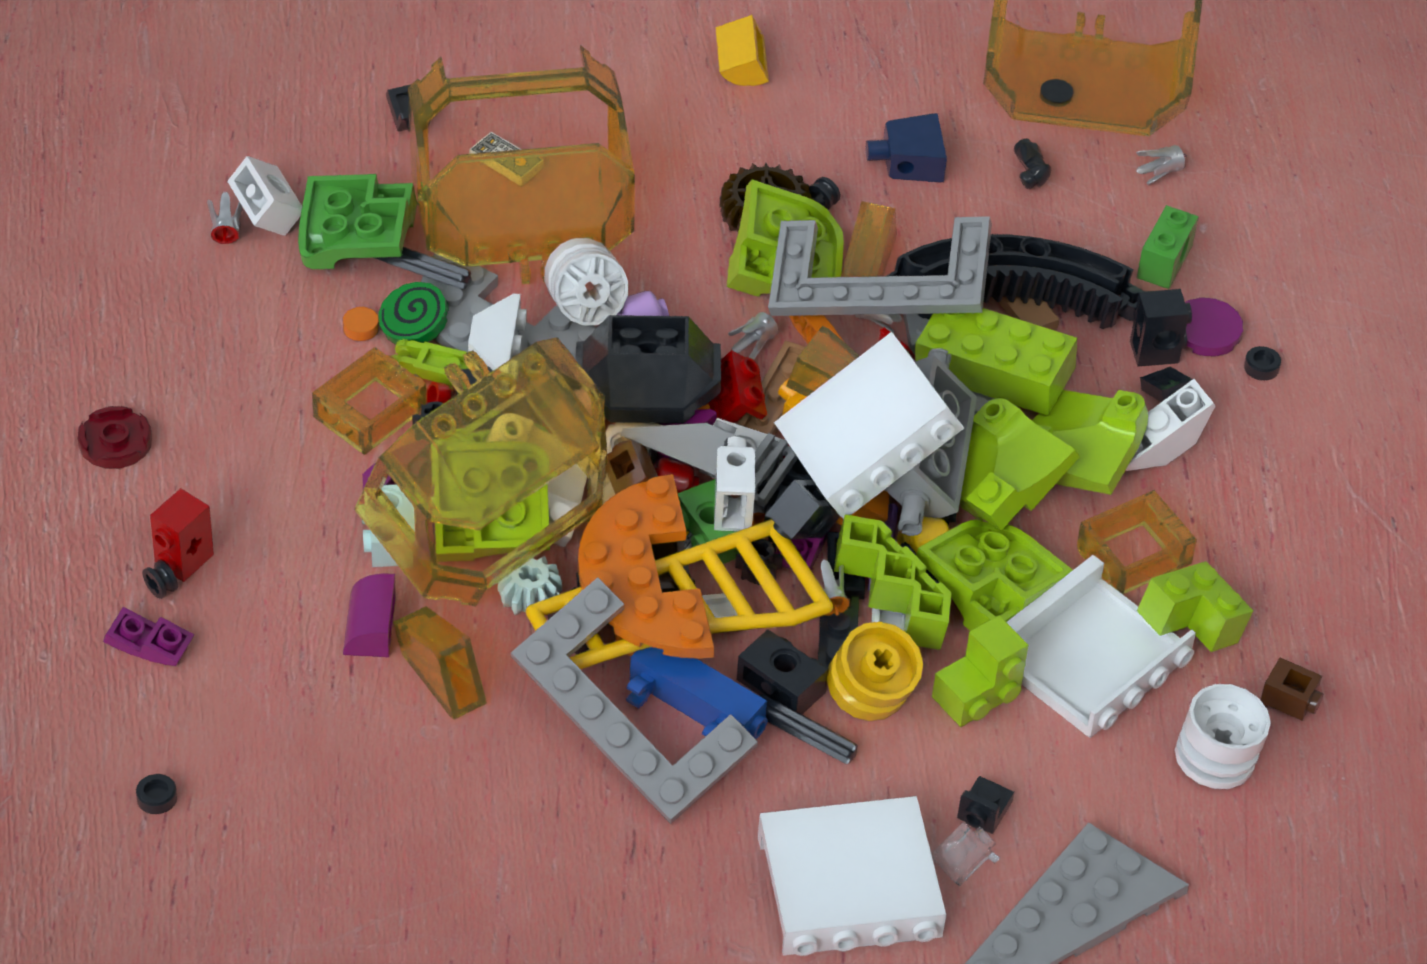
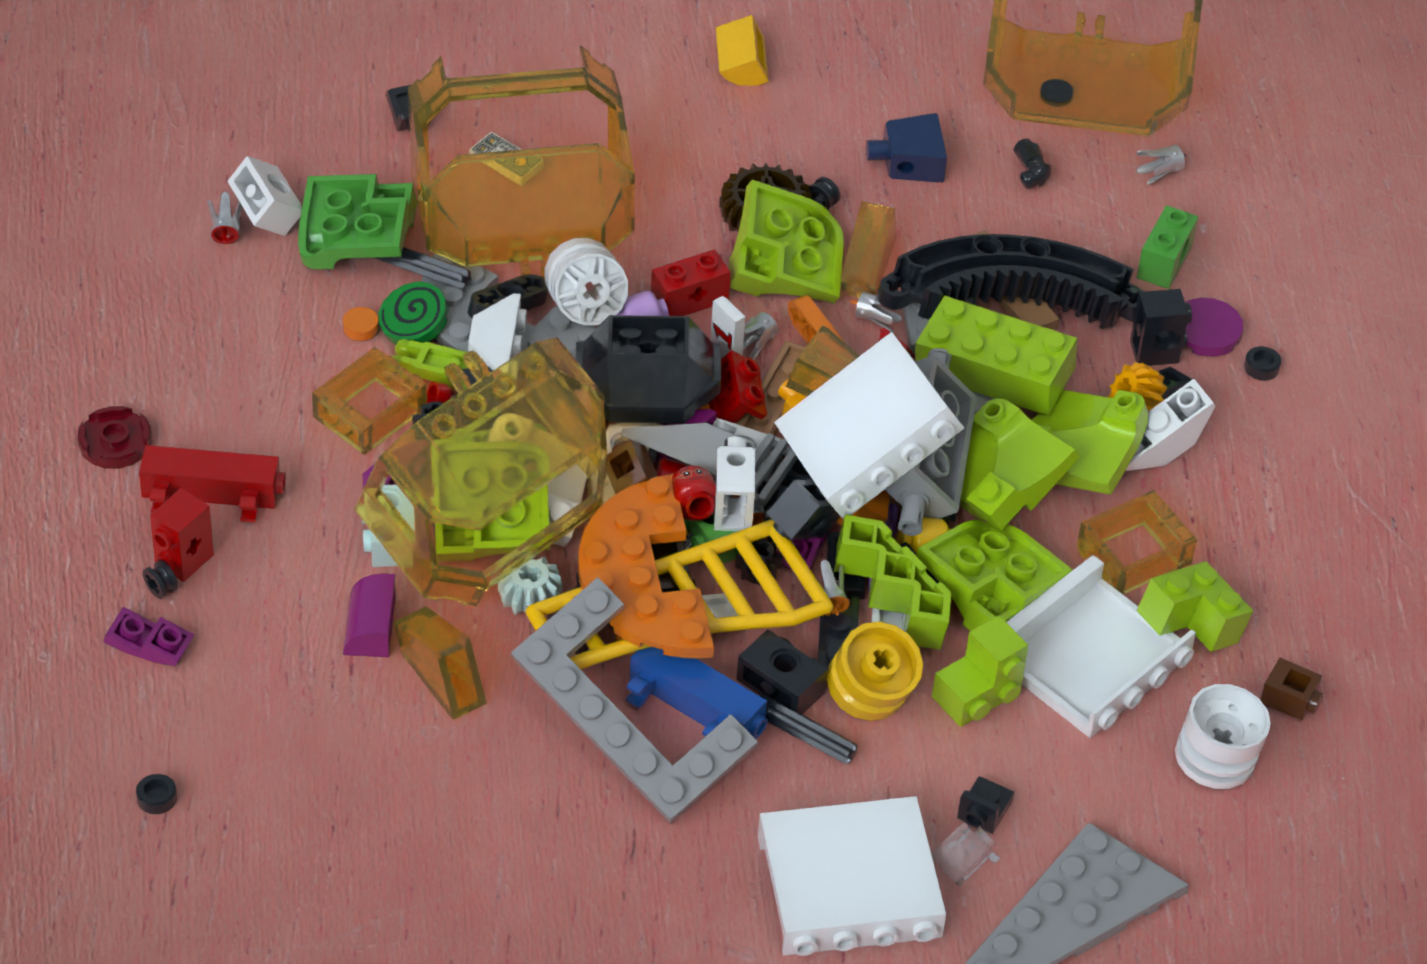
light grey plate [768,216,992,316] -> none
none -> red brick [139,445,286,523]
none -> black beam [467,274,549,319]
none -> red brick [651,249,731,316]
none -> red head [672,465,716,521]
none -> white tile [710,296,745,359]
none -> light orange gear [1107,362,1167,412]

